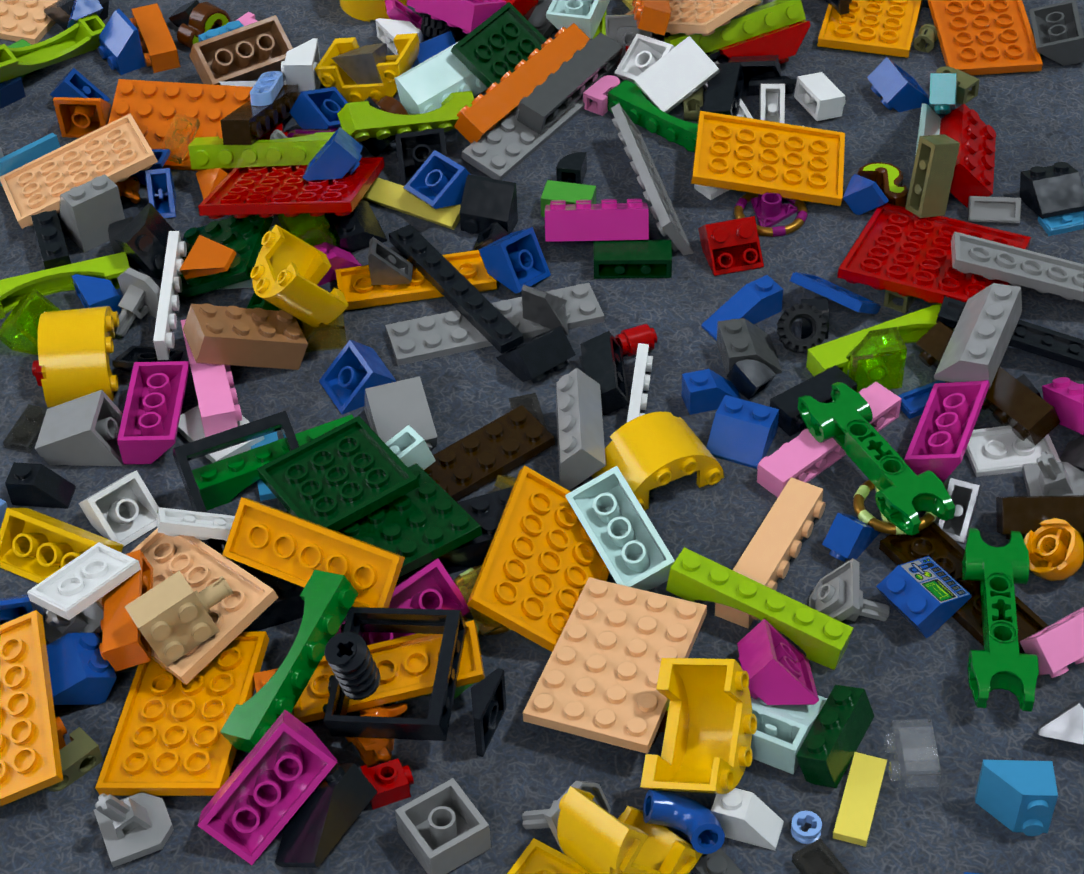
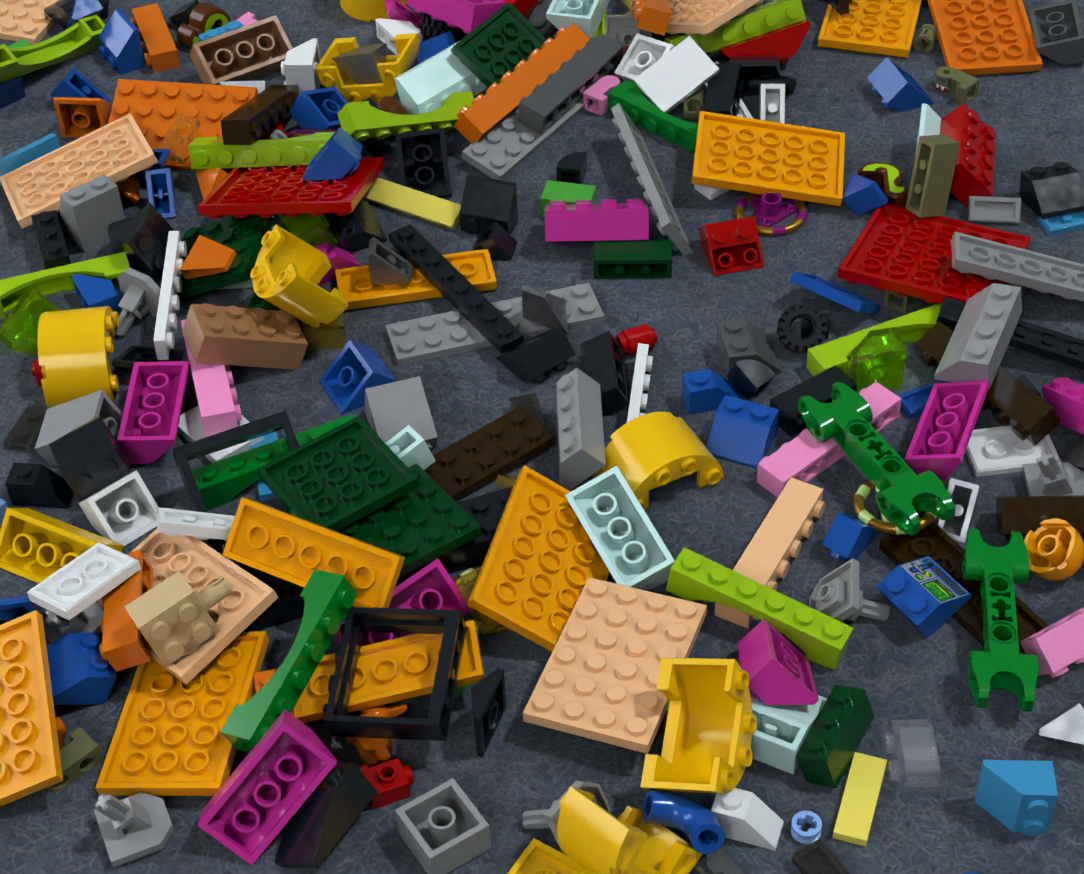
light blue beam [250,71,284,106] -> none
black piece [324,632,381,700] -> none
blue slope [403,150,471,209] -> none
blue slope [479,227,551,294] -> none
blue slope [701,275,783,341] -> none
white brick [794,72,846,121] -> none
teal brick [929,73,957,114] -> none
none -> black slope [49,415,130,501]

